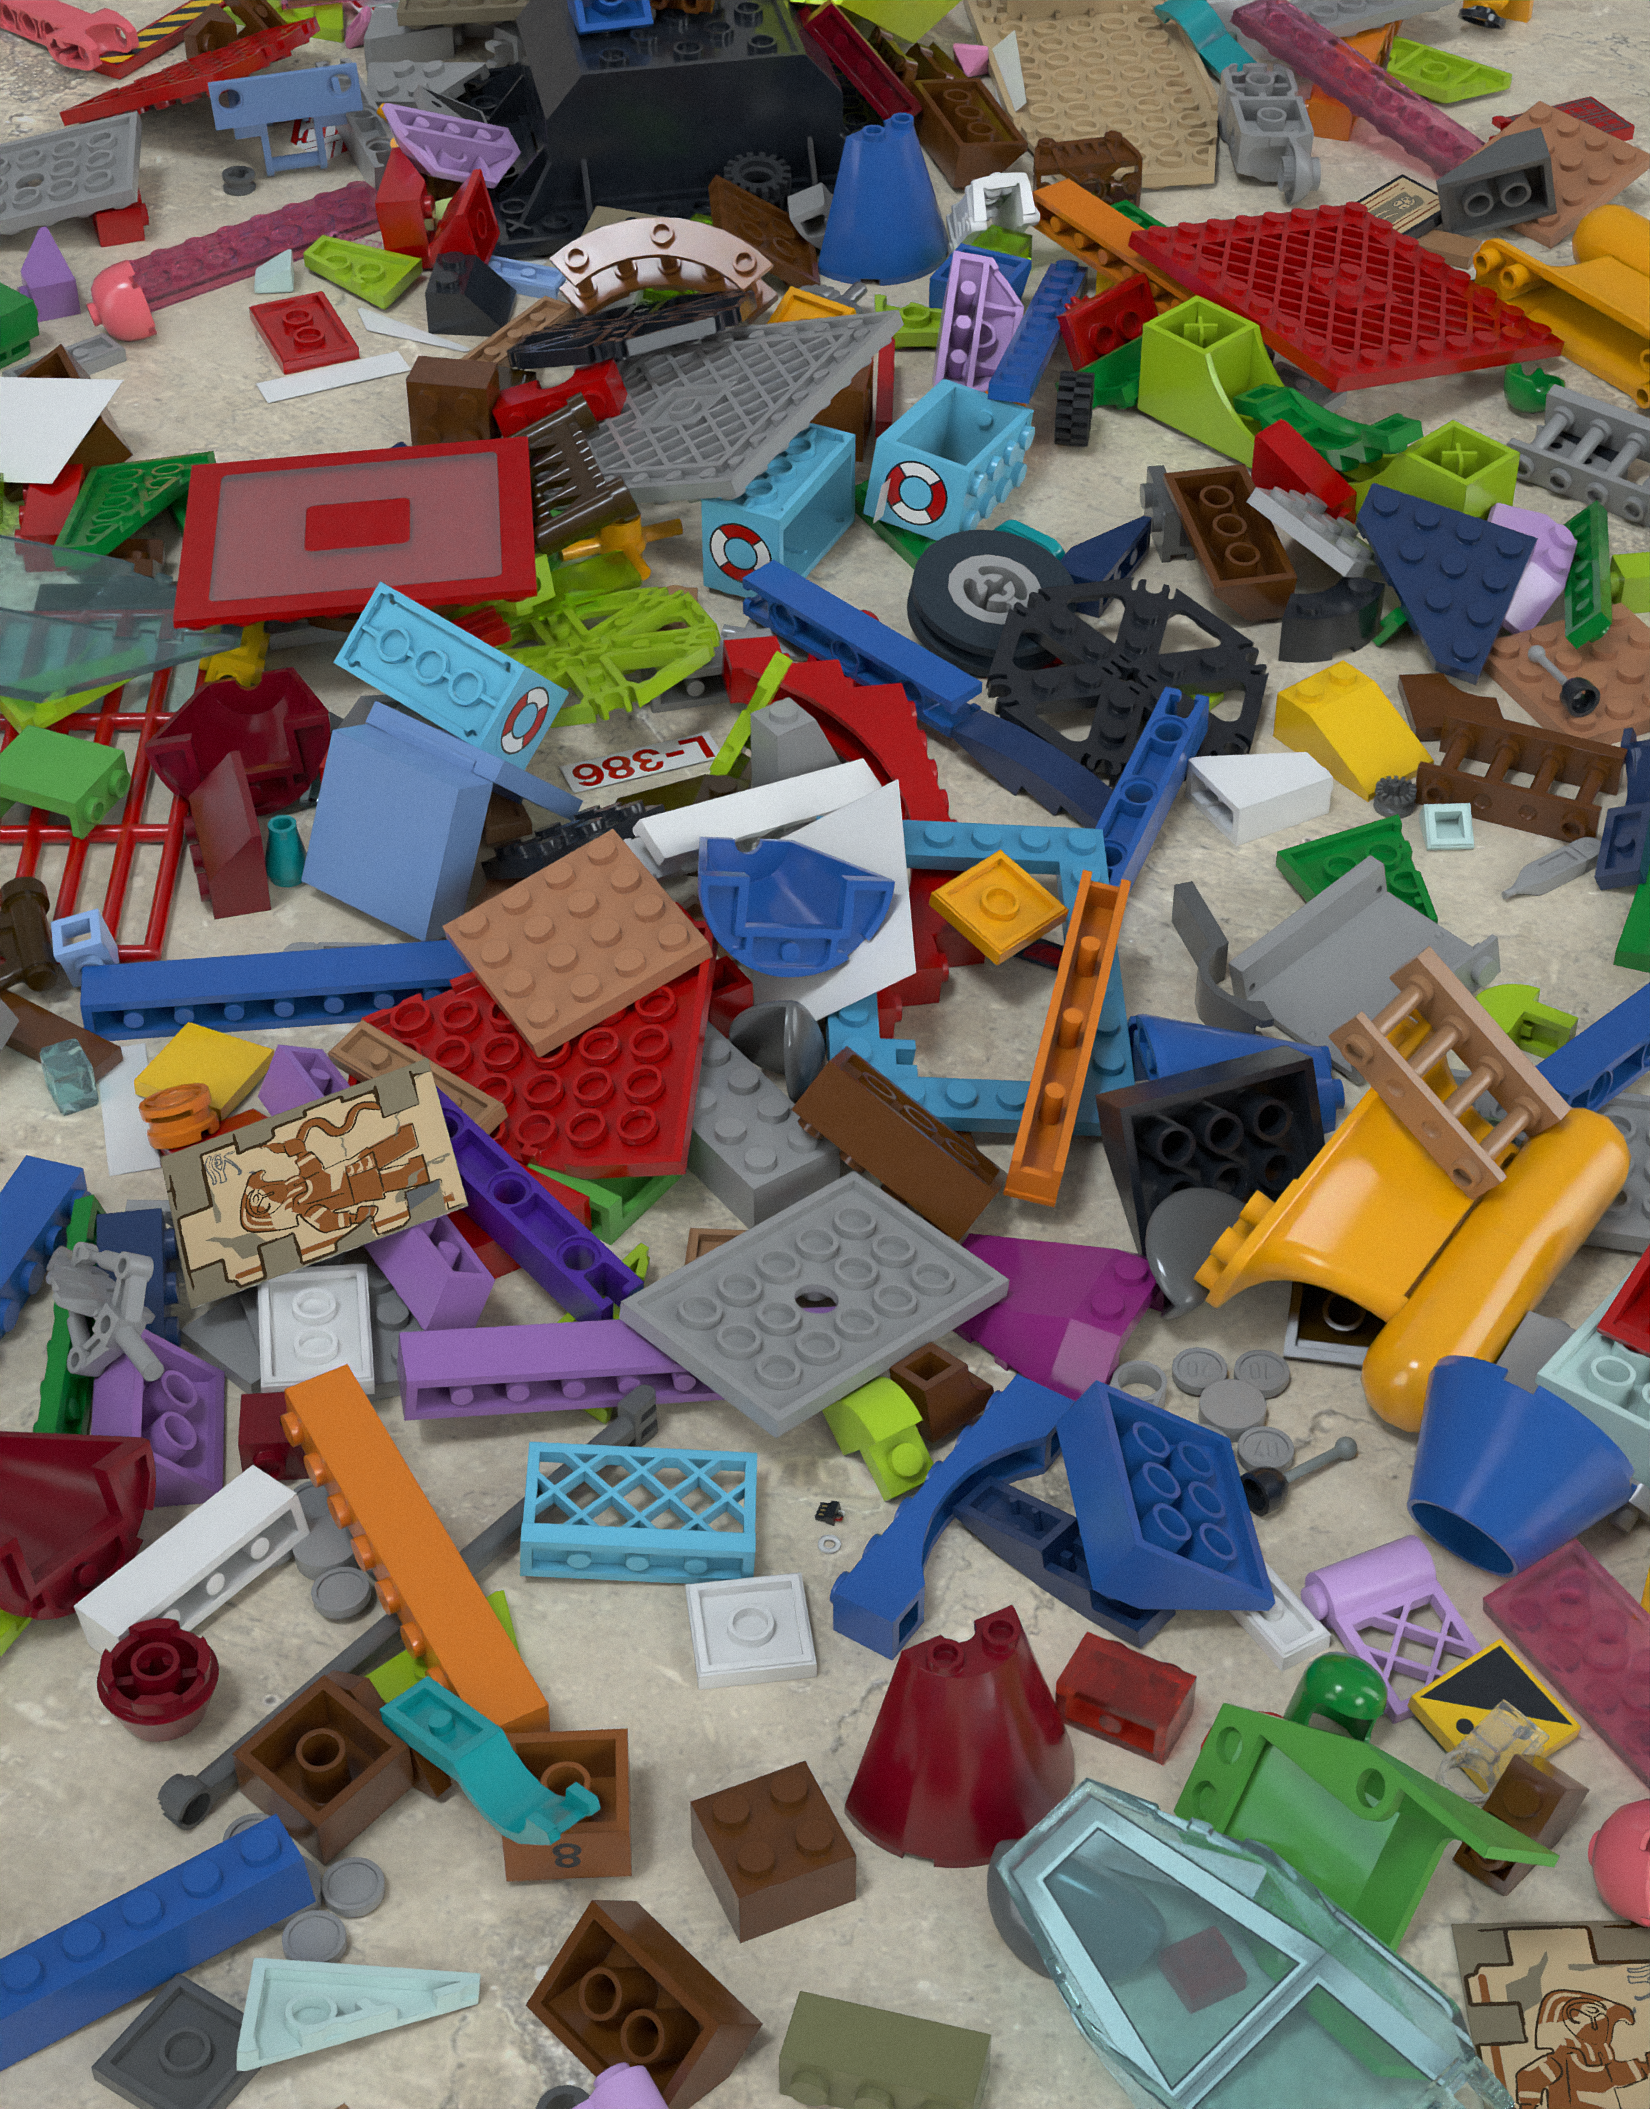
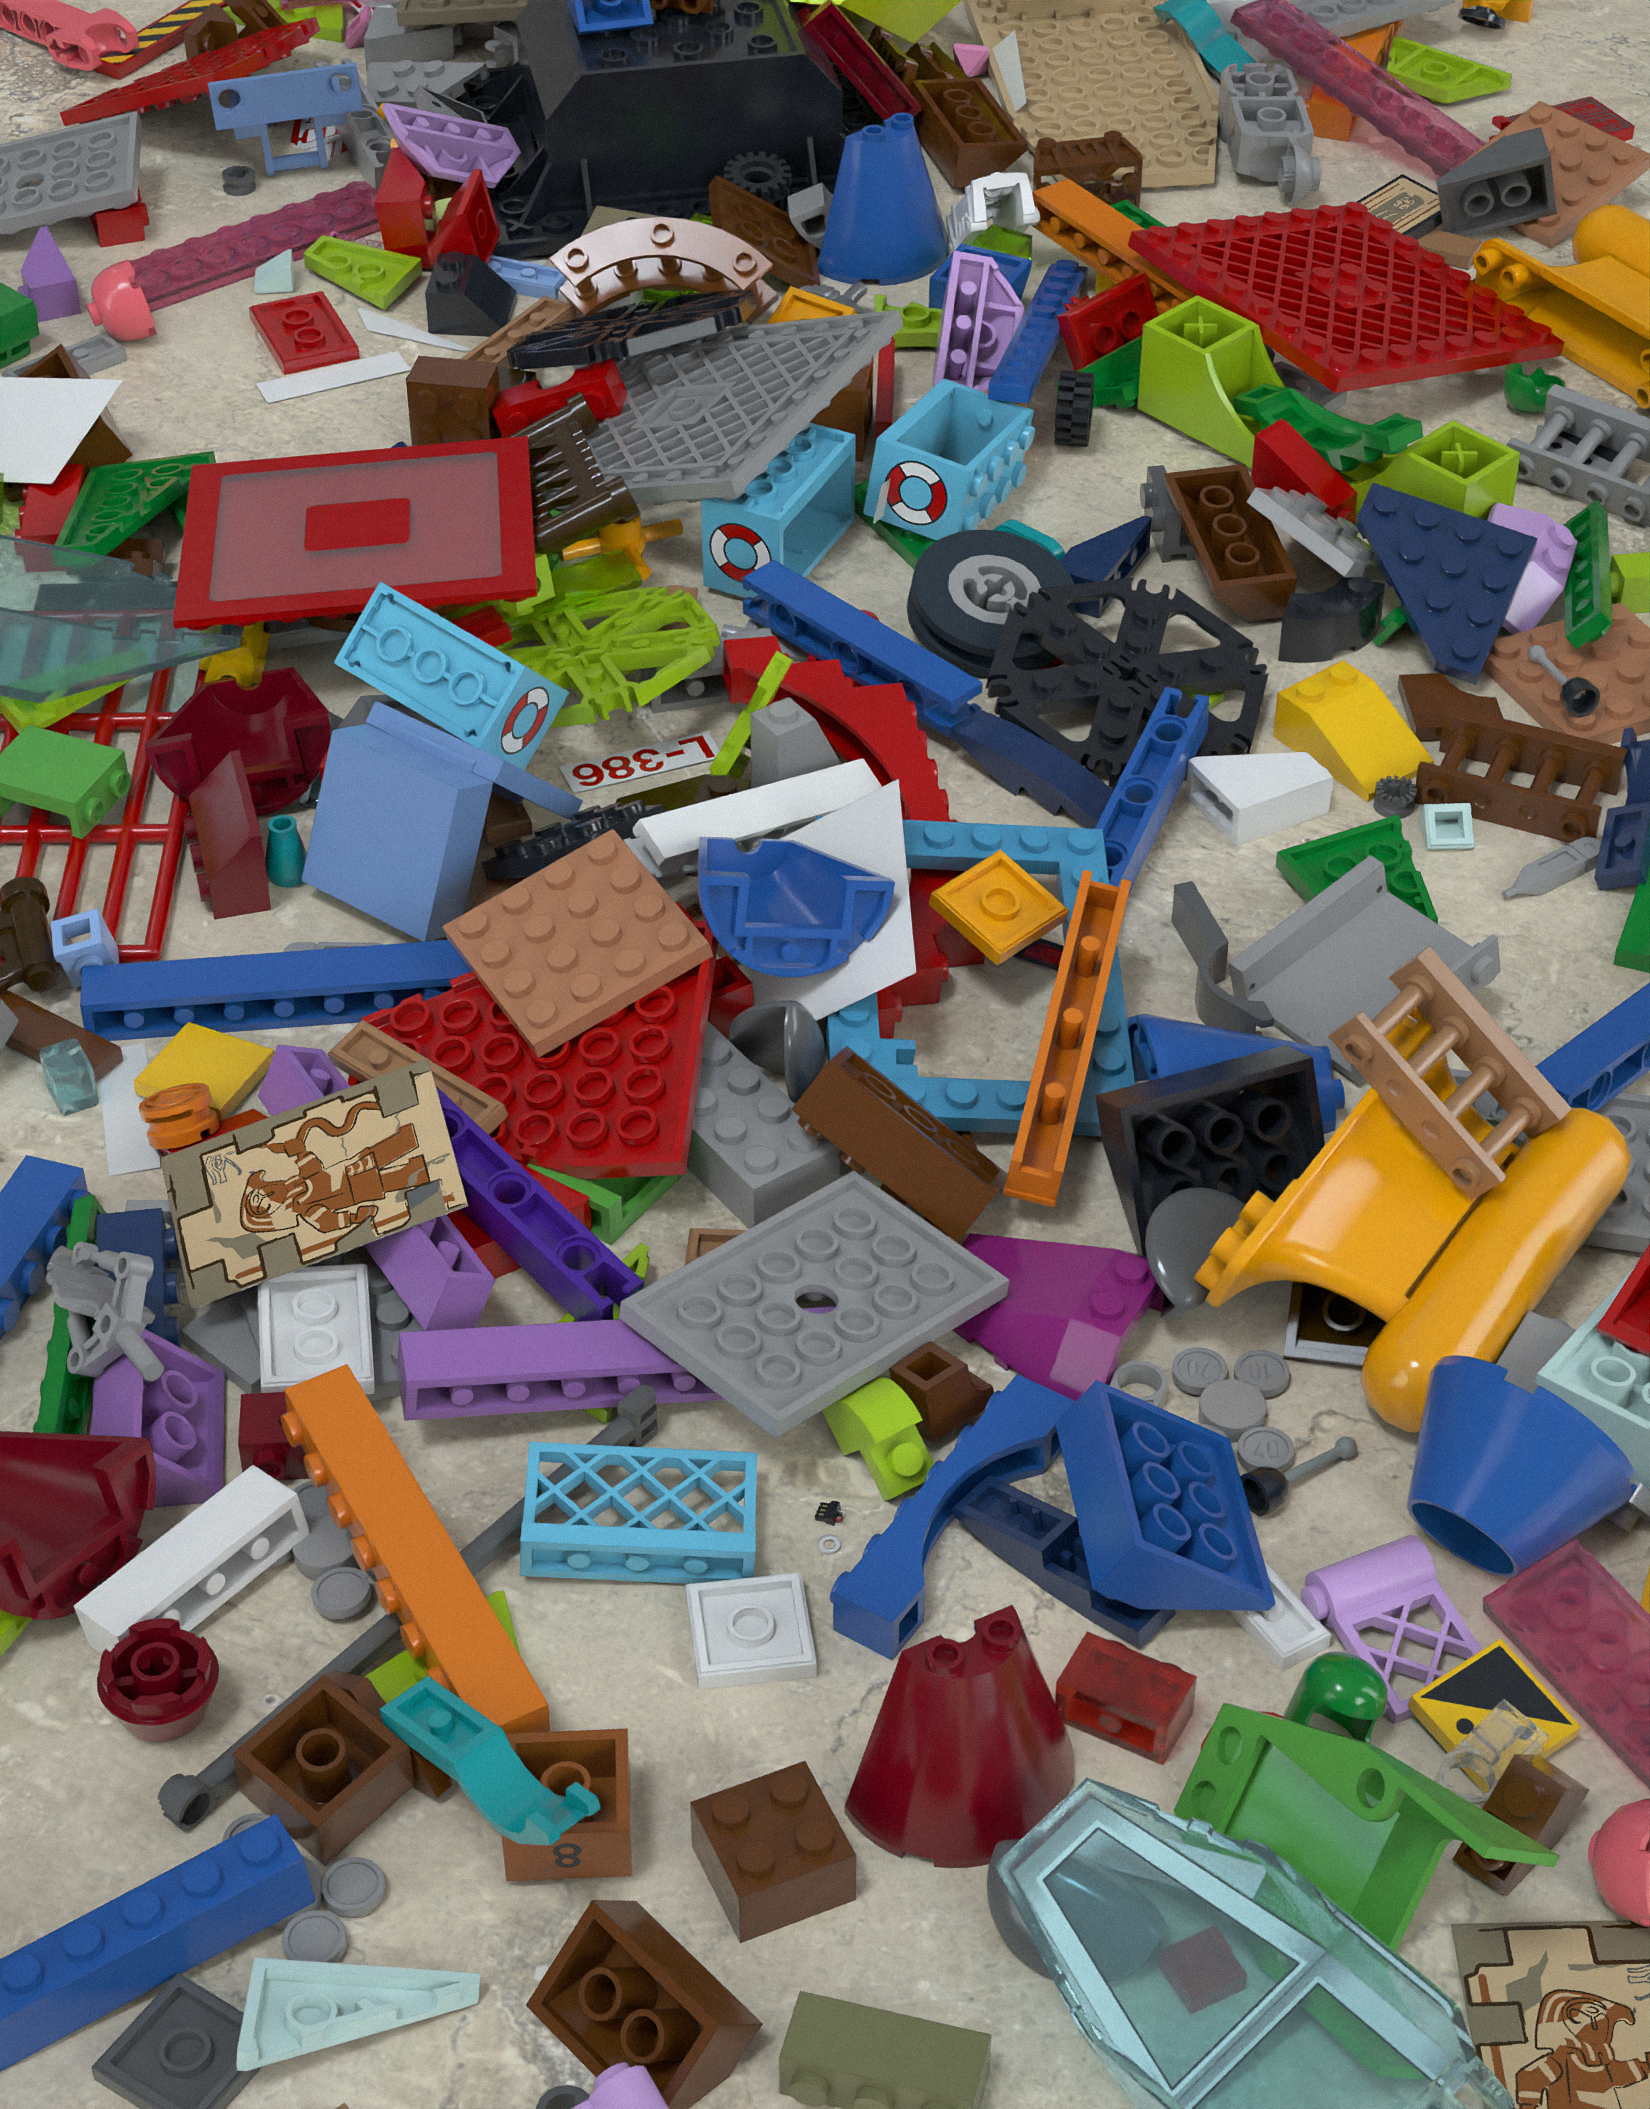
lime brick [1475,984,1579,1059] -> none

